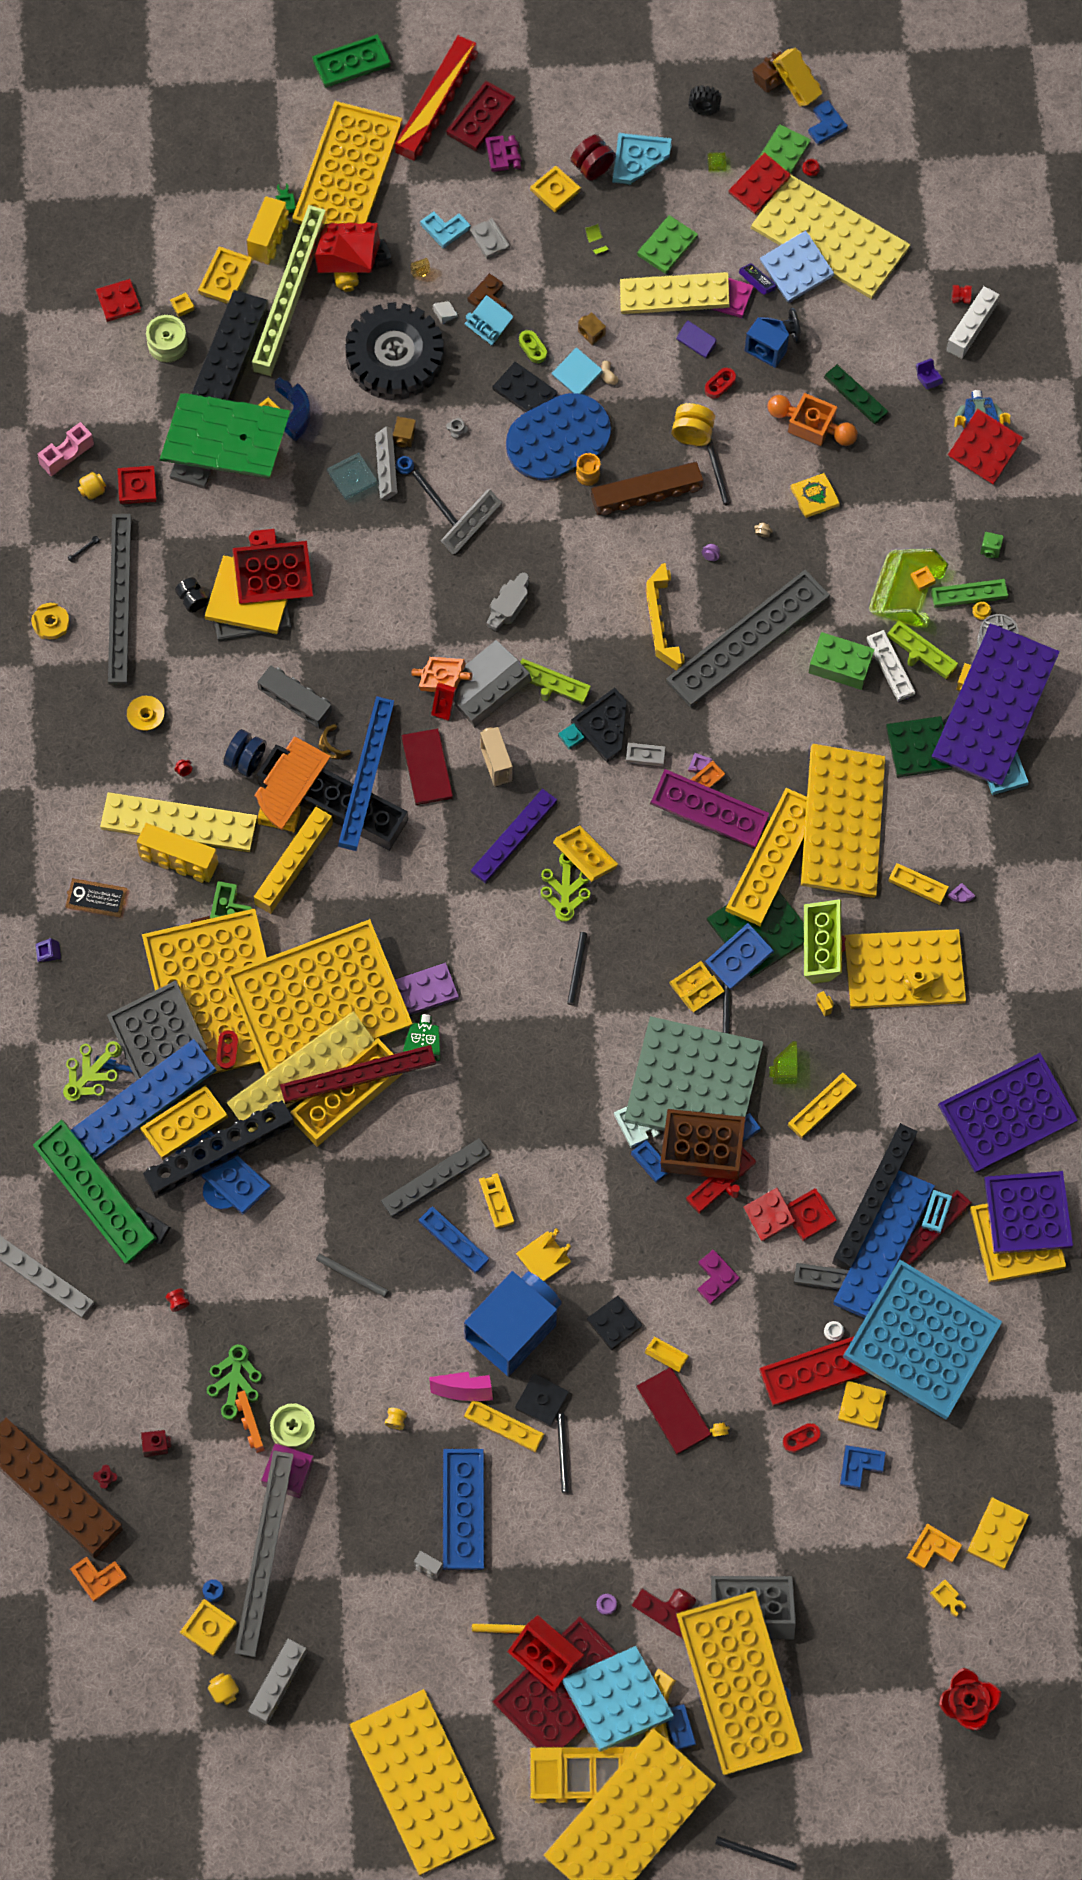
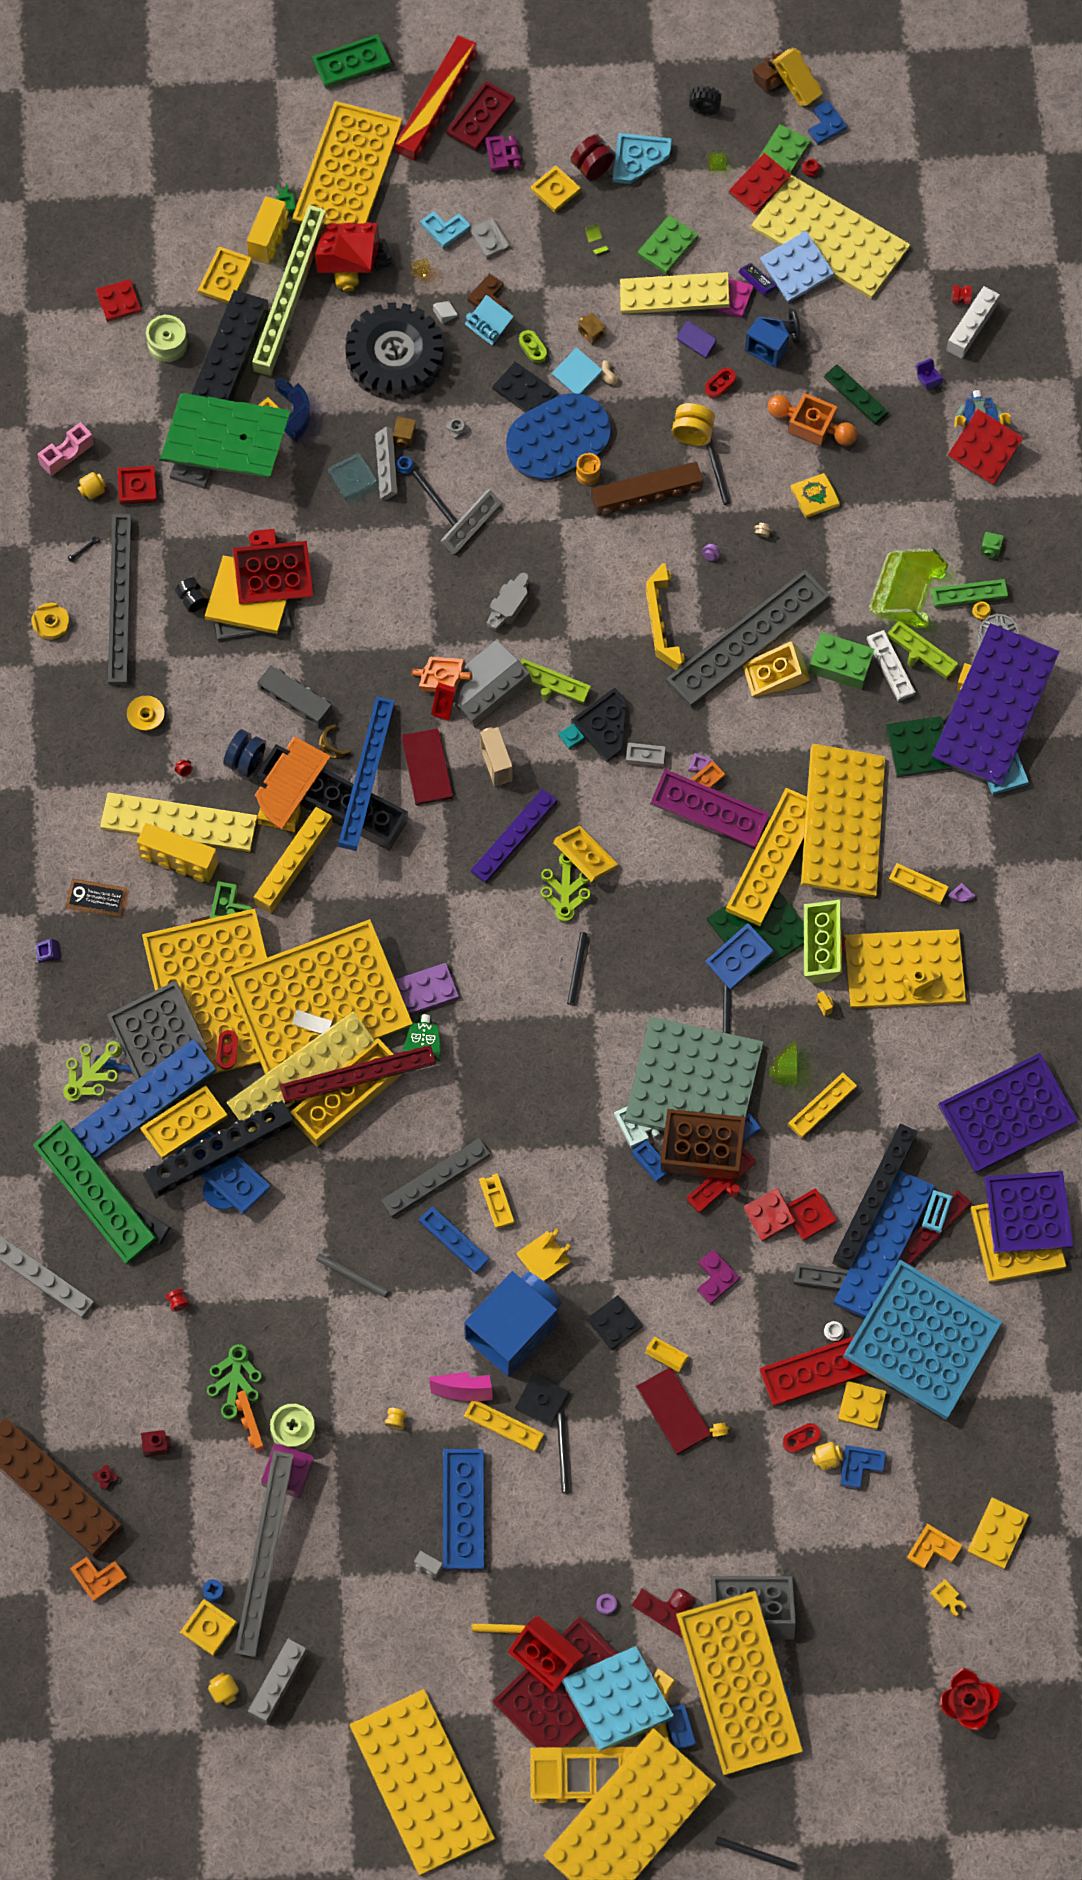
yellow plate [170,293,195,317] -> none
yellow slope [669,961,724,1012] -> none
light orange plate [910,566,936,592] -> none
none -> white sticker [292,1010,332,1034]
none -> yellow slope [743,641,810,697]
none -> yellow head [812,1442,844,1471]

